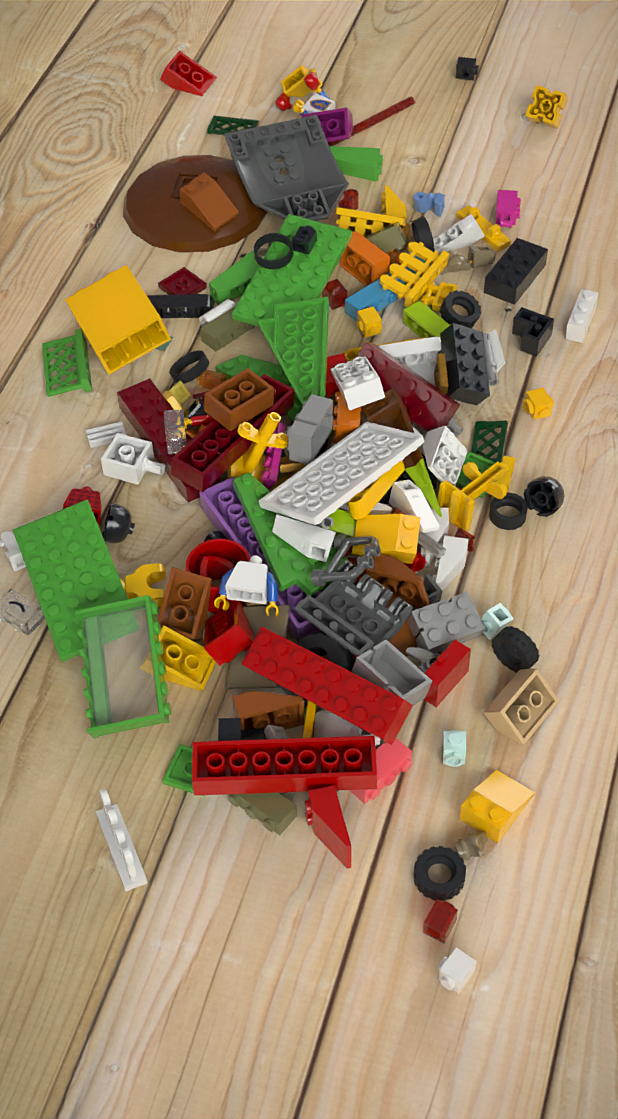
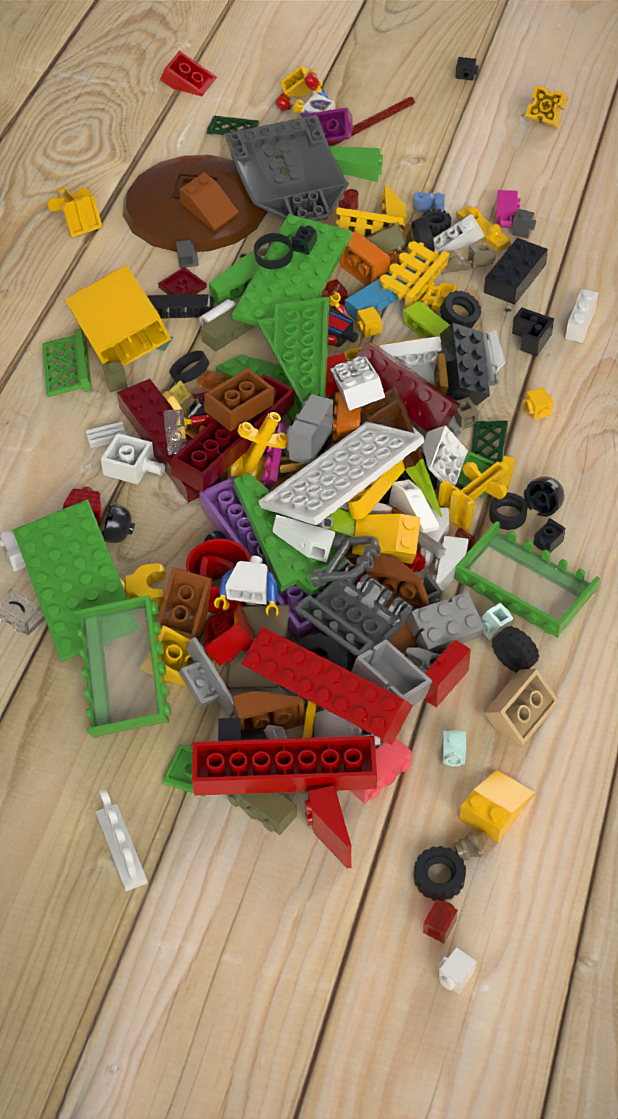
none -> yellow piece [47,187,102,238]
none -> olive brick [103,360,128,392]
none -> dark grey window [176,240,199,268]
none -> light grey bracket [179,637,234,717]
none -> torso [328,292,358,347]
none -> black tyre [421,209,451,237]
none -> dark tan brick [454,397,479,430]
none -> window [454,521,600,638]
none -> dark grey brick [512,209,536,239]
none -> black brick [533,518,566,553]

